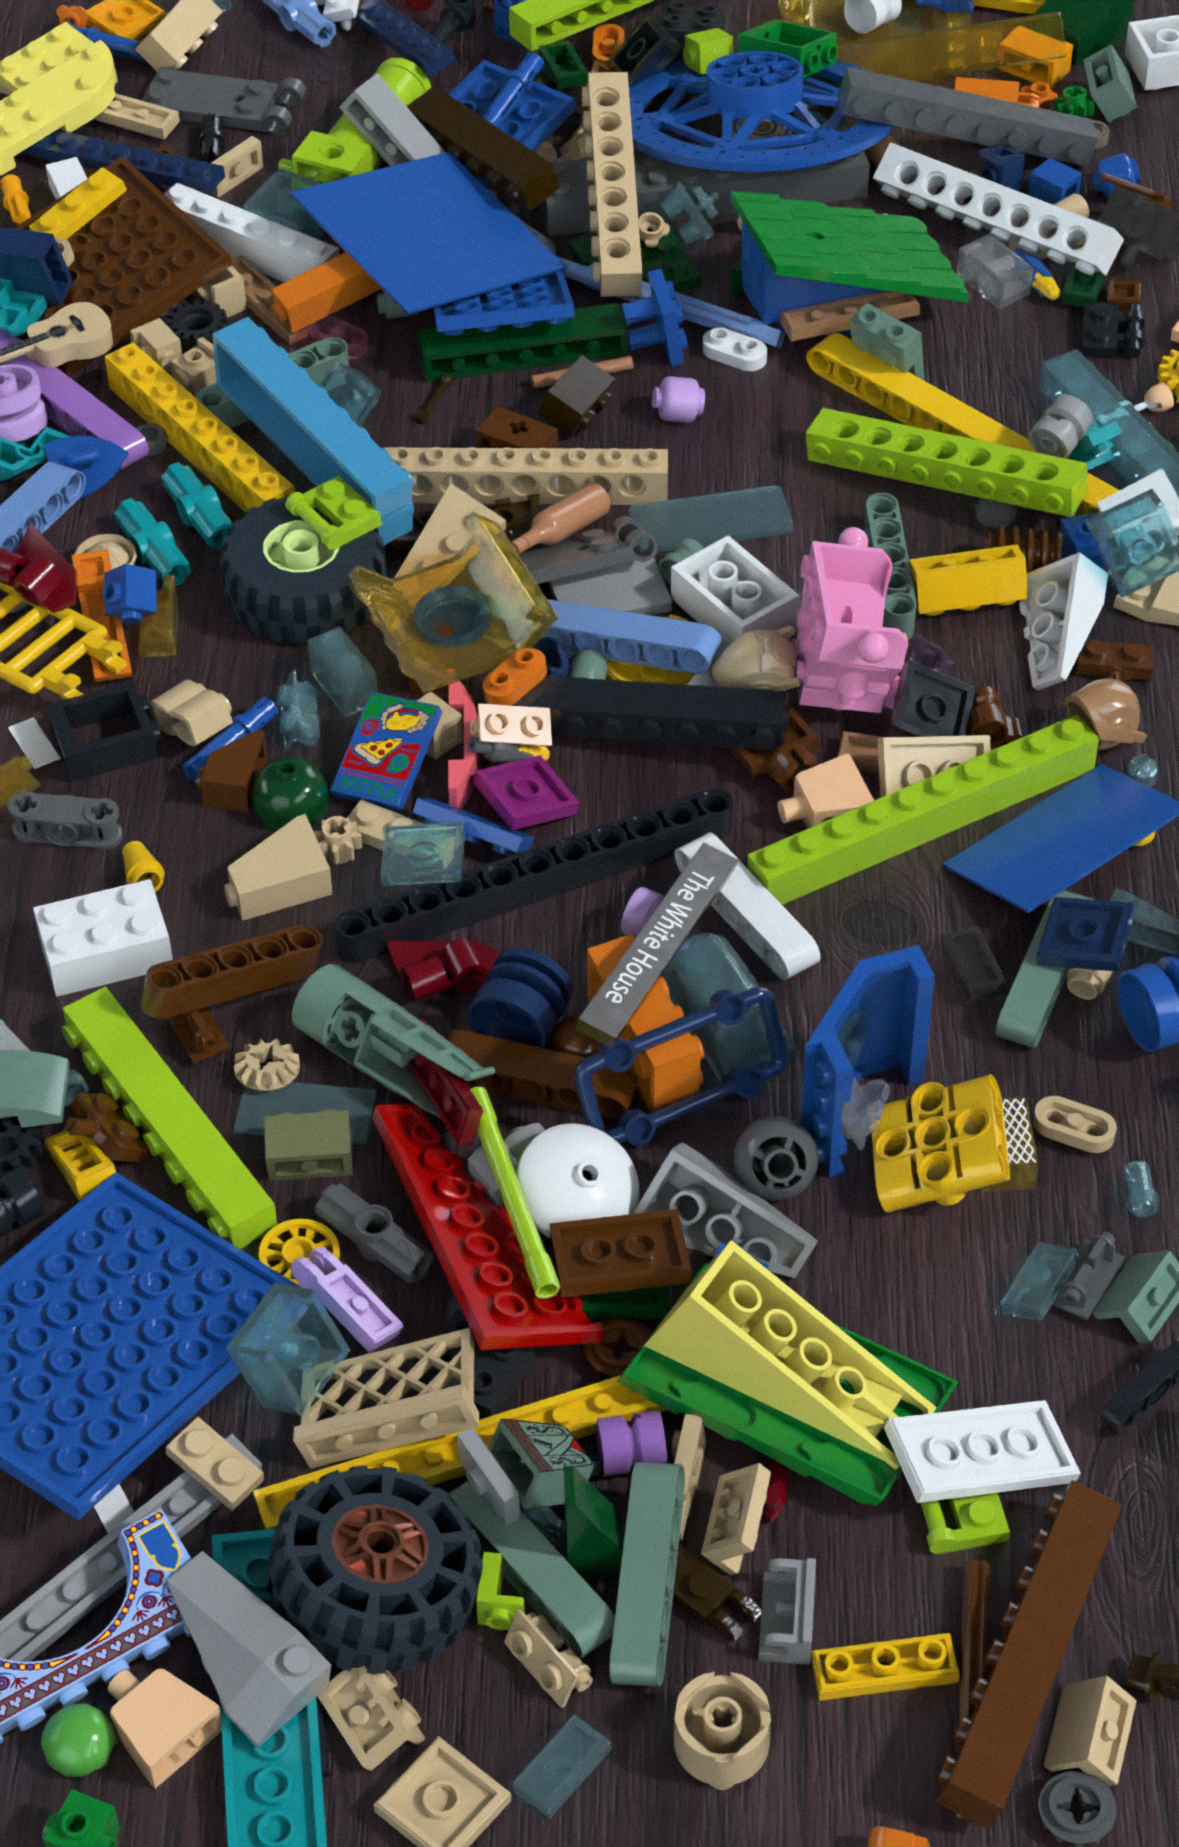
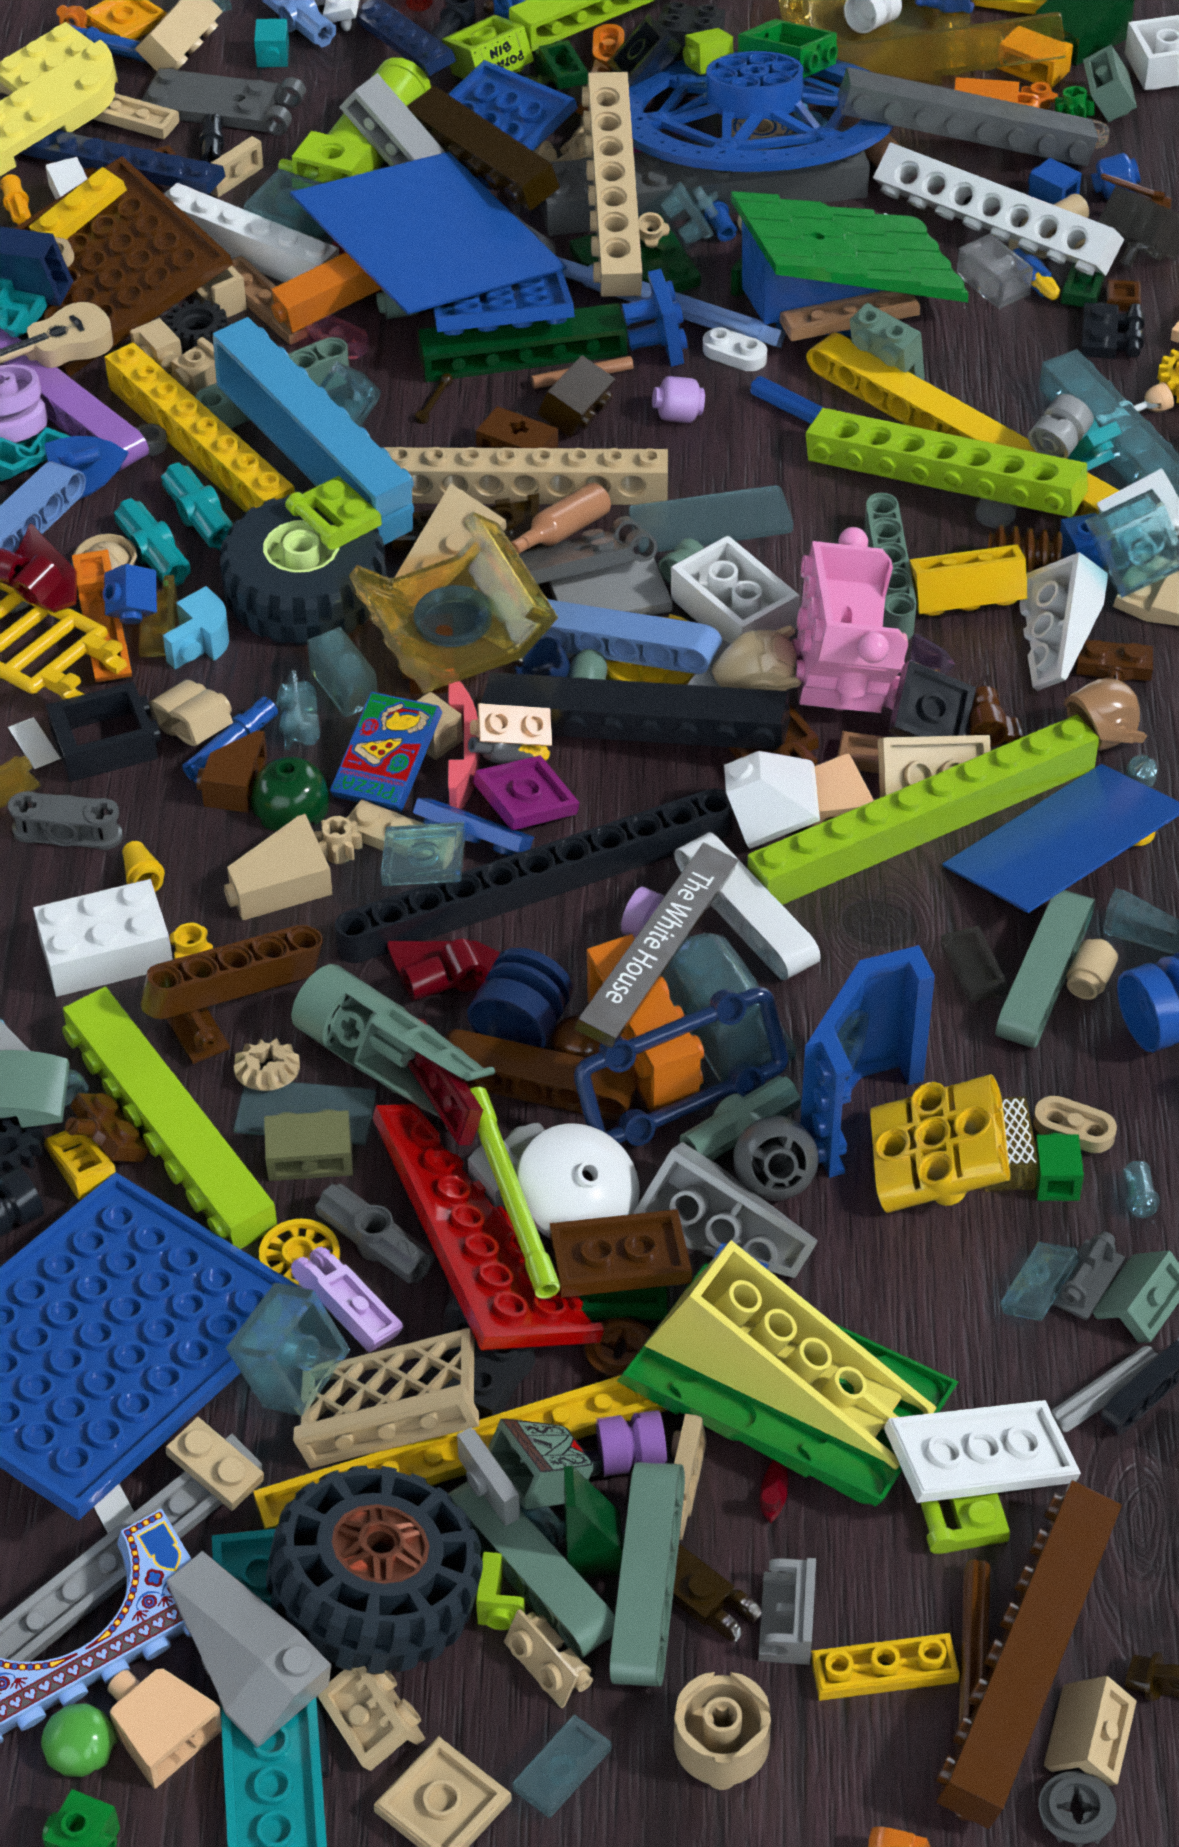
blue pin [482,52,544,128] -> none
orange plate [483,648,547,706] -> none
tan bracket [701,1463,771,1575] -> none
clear hinge [841,1077,891,1151] -> none
dark blue brick [978,145,1025,192] -> none
dark blue plate [1037,897,1135,972] -> none
none -> medium azure brick [163,586,229,669]
none -> yellow plate [169,923,213,959]
none -> teal brick [254,19,289,67]
none -> lime brick [442,15,534,79]
none -> sand green piece [680,1076,801,1161]
none -> blue pin [704,200,738,242]
none -> white slope [724,751,820,849]
none -> blue axle [750,376,824,424]
none -> green brick [1033,1133,1084,1201]
none -> light grey axle [1052,1346,1159,1432]

